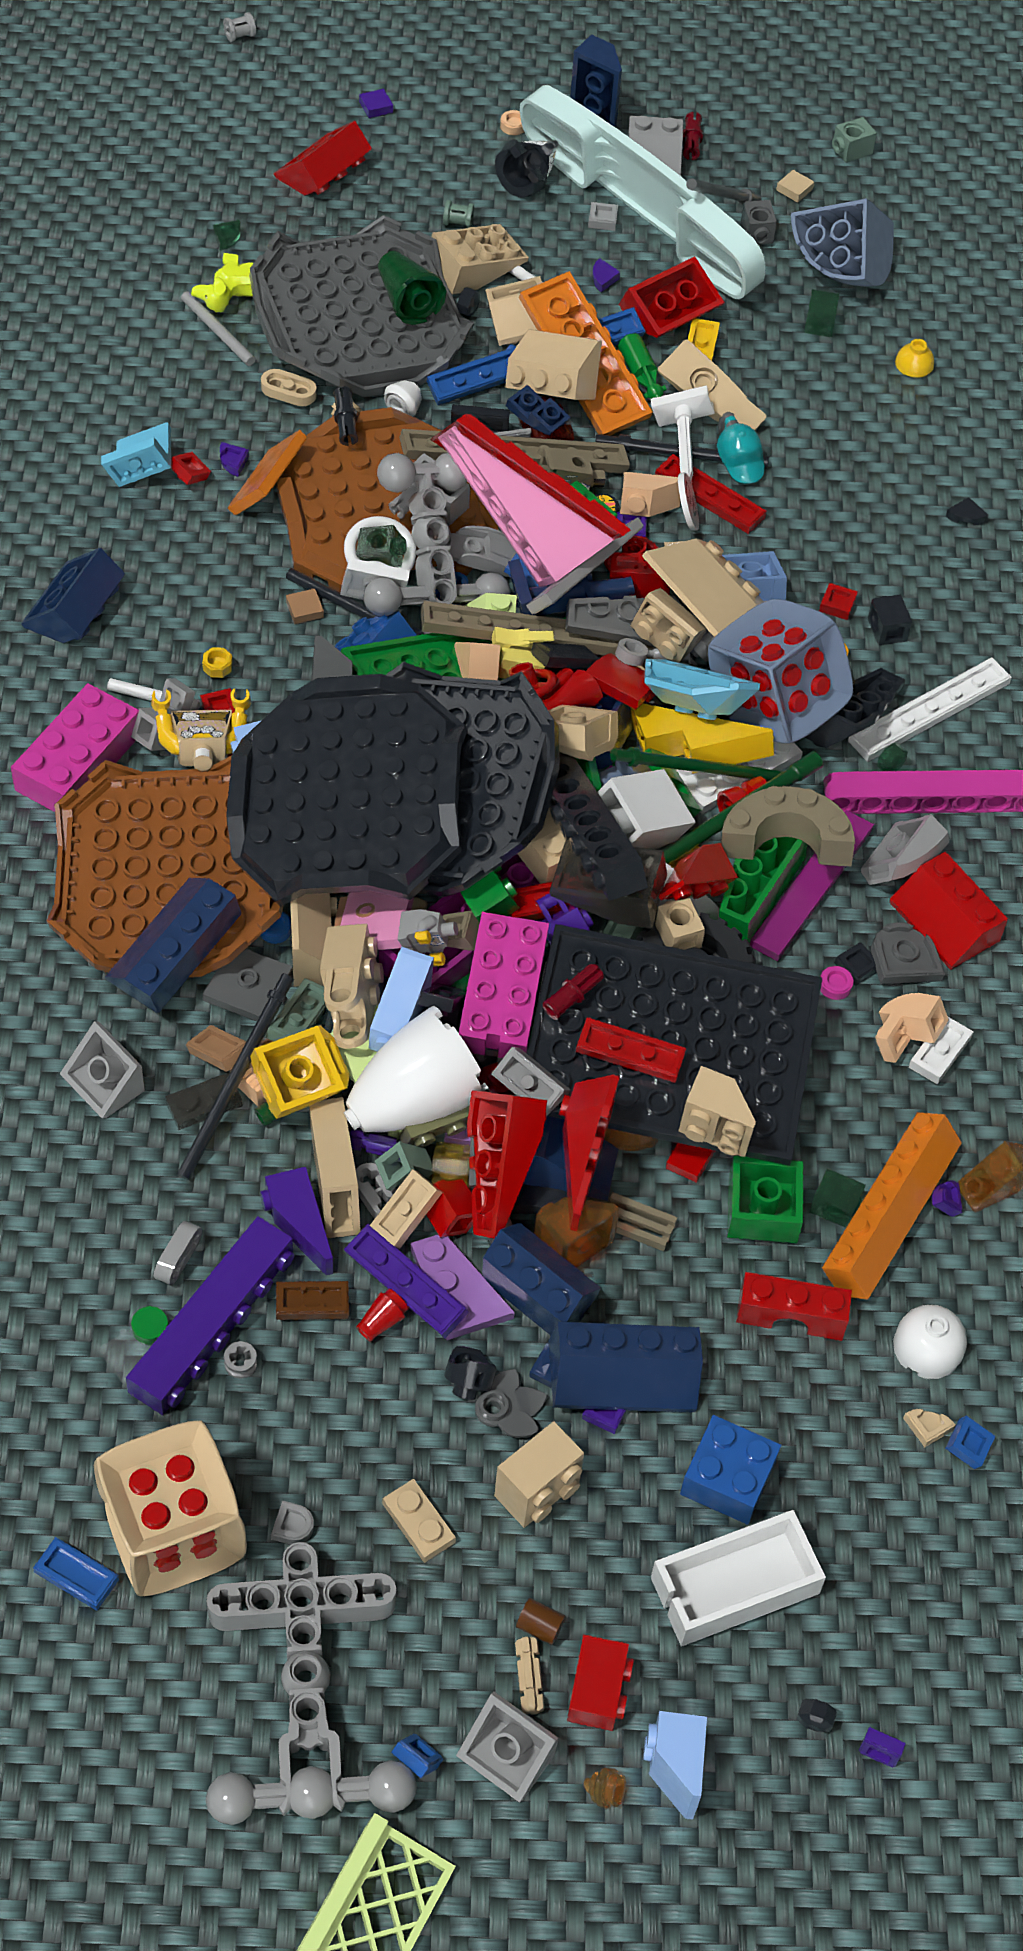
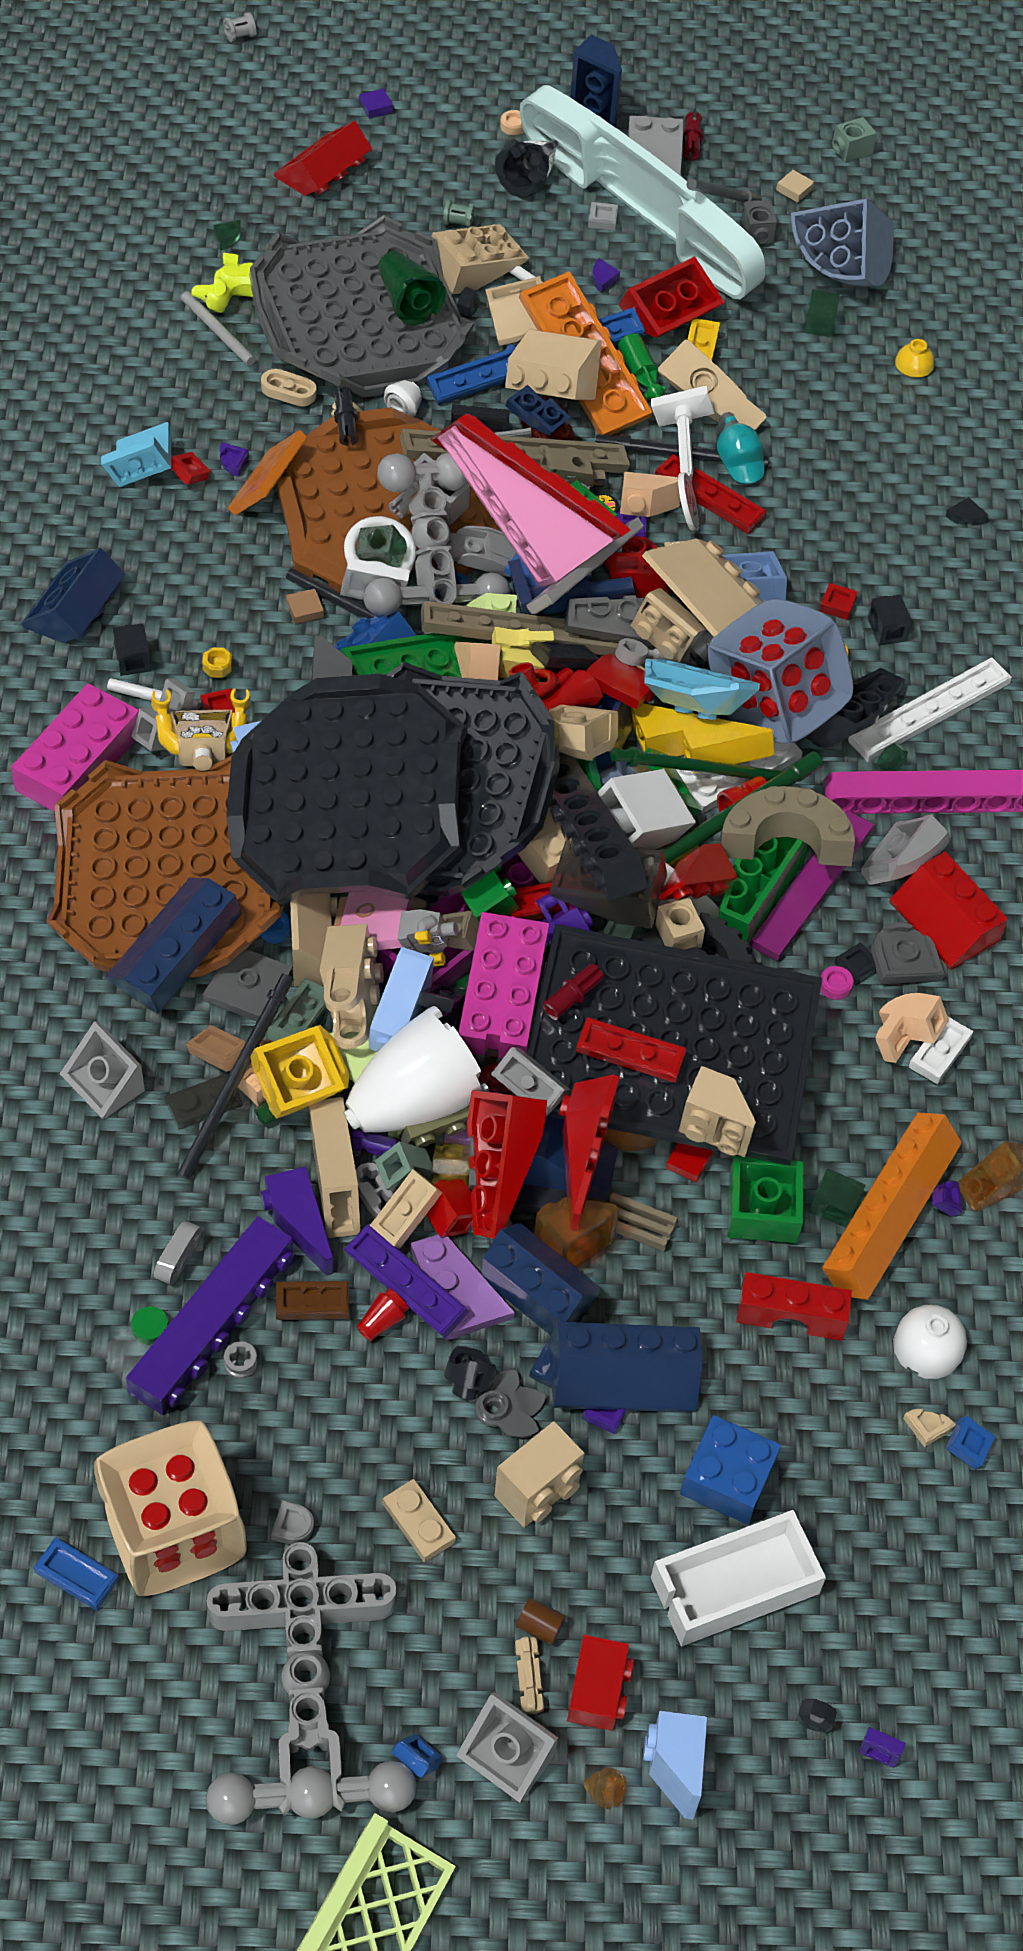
none -> black brick [113,623,151,676]

